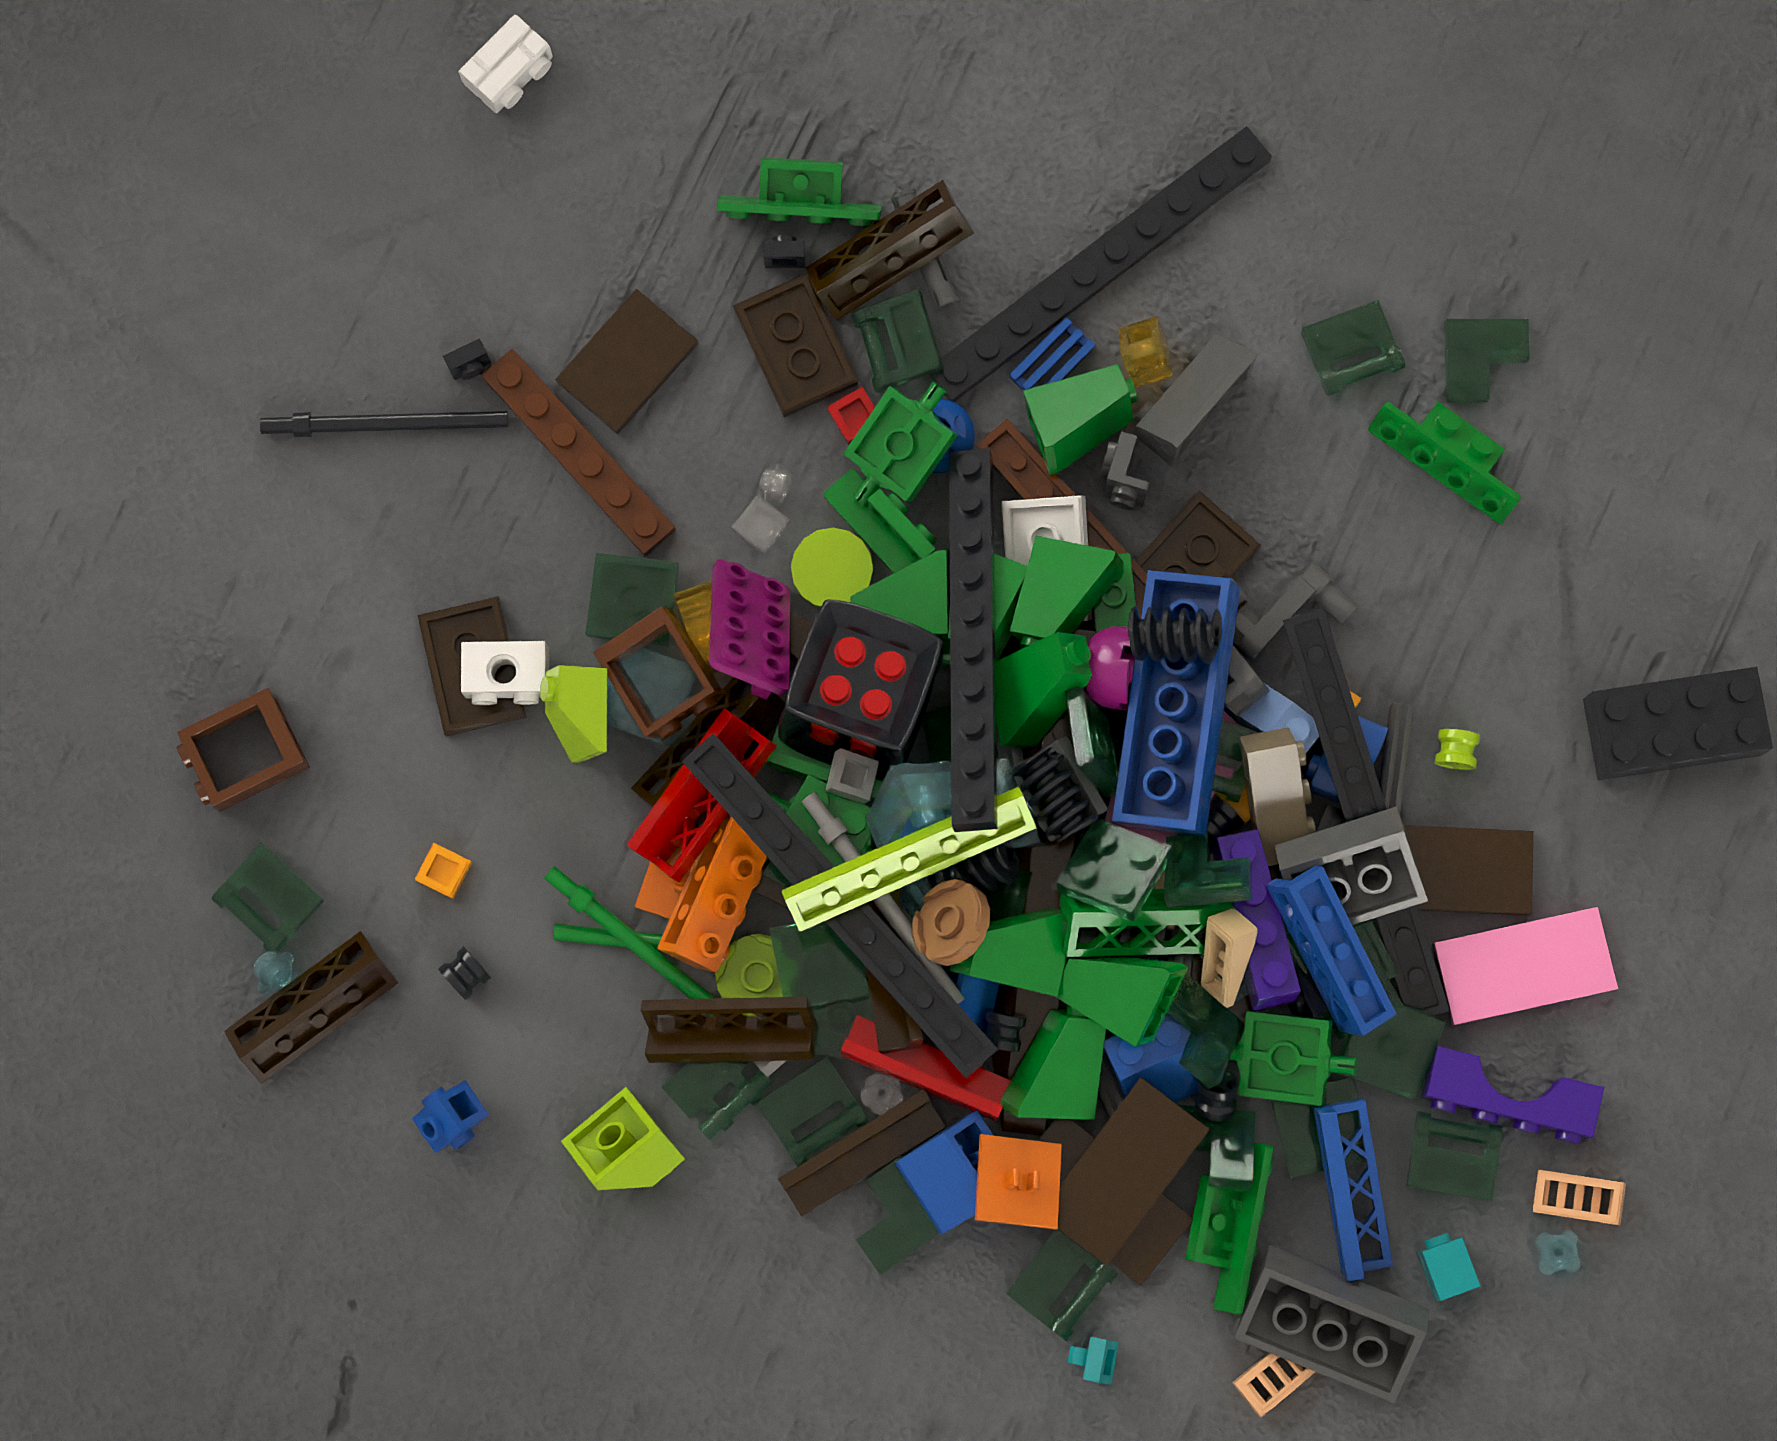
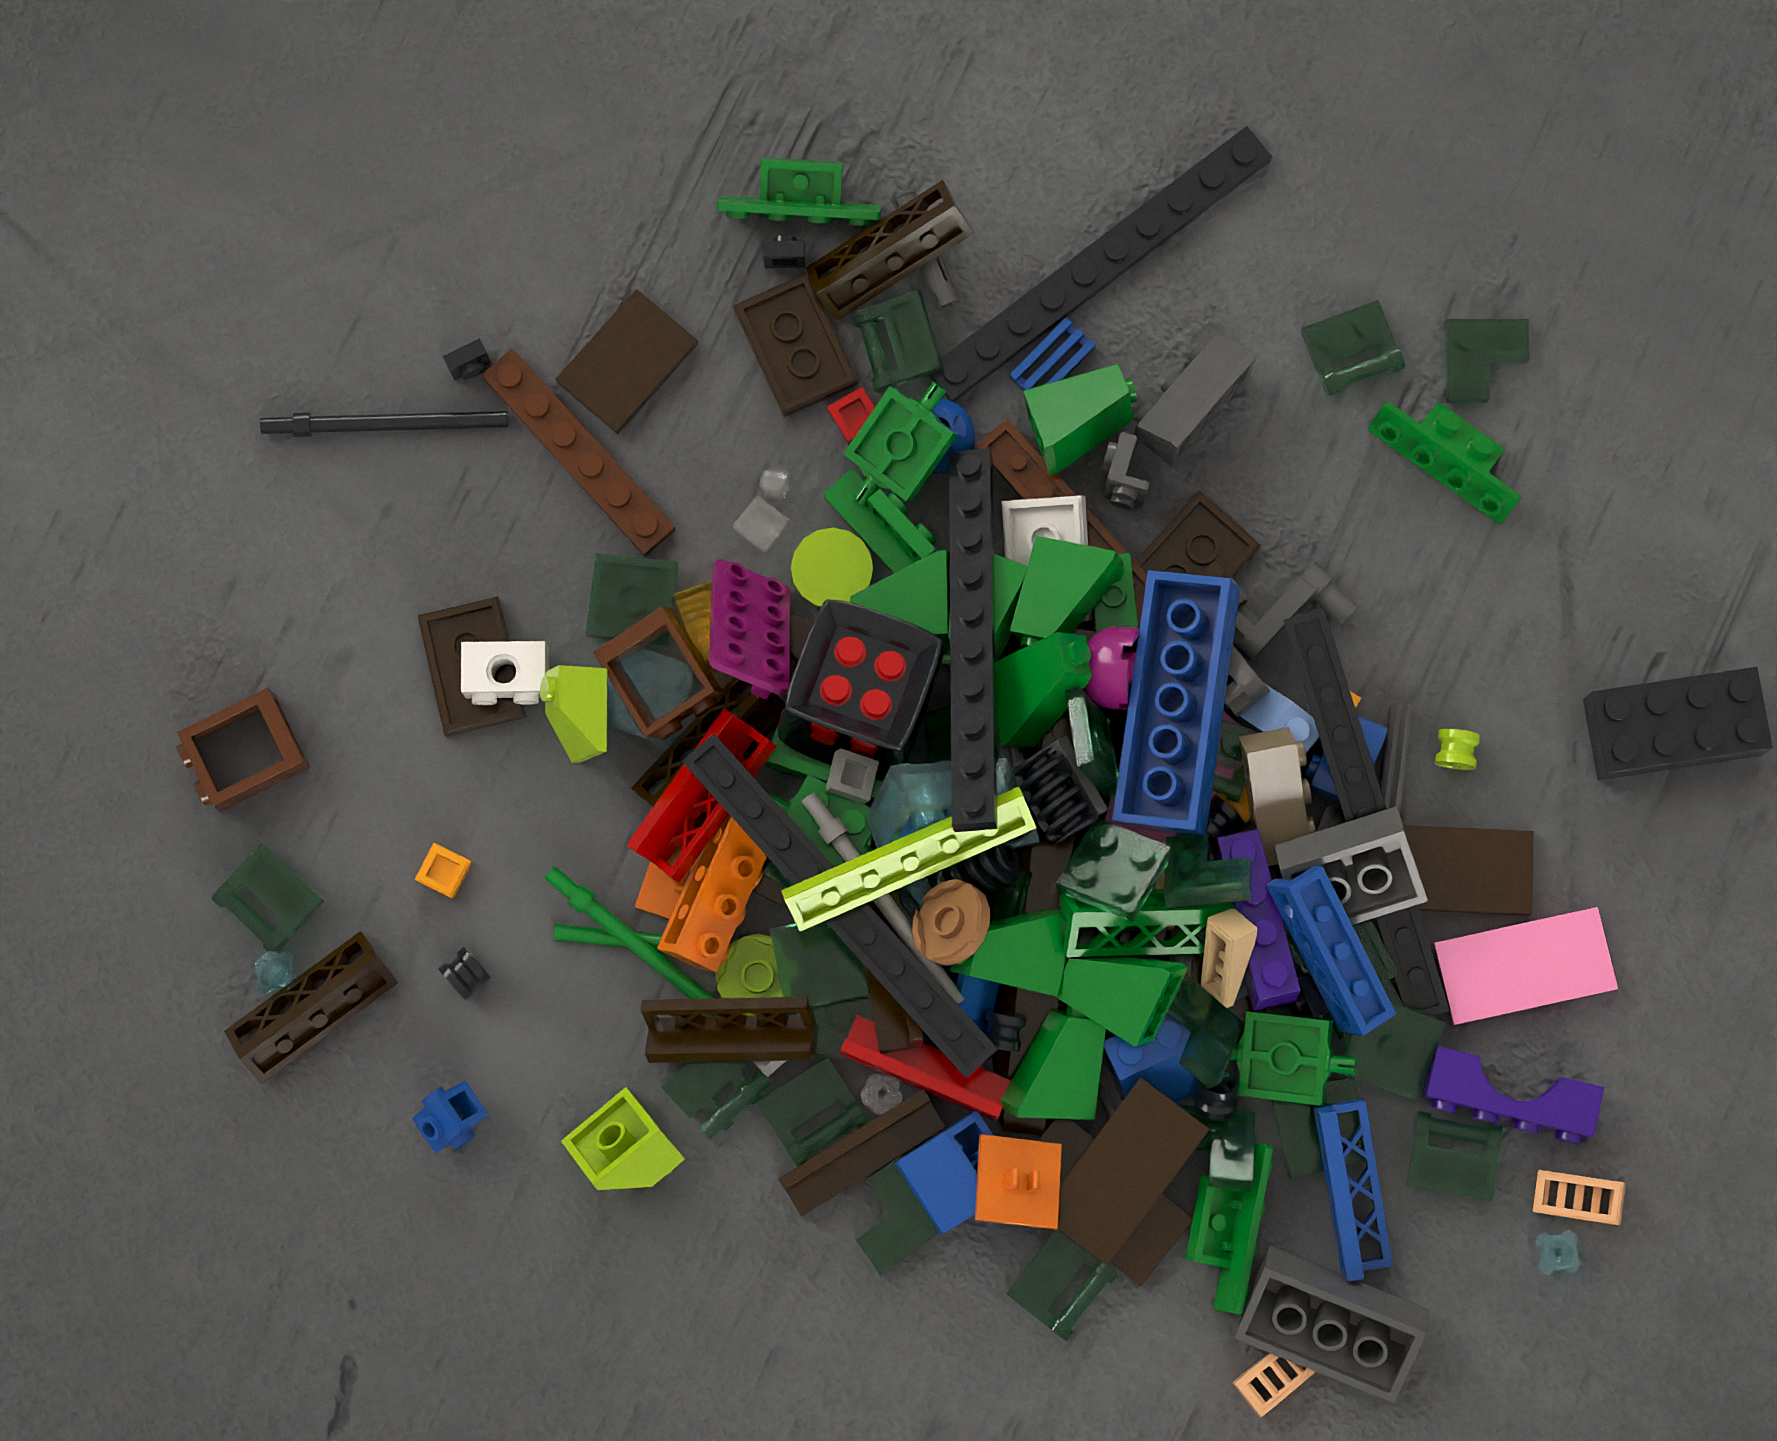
white brick [458,14,553,113] -> none
teal tile [1067,1337,1119,1385] -> none
clear yellow brick [1118,316,1173,388] -> none
black piece [1128,606,1222,664] -> none
teal brick [1416,1233,1481,1301] -> none

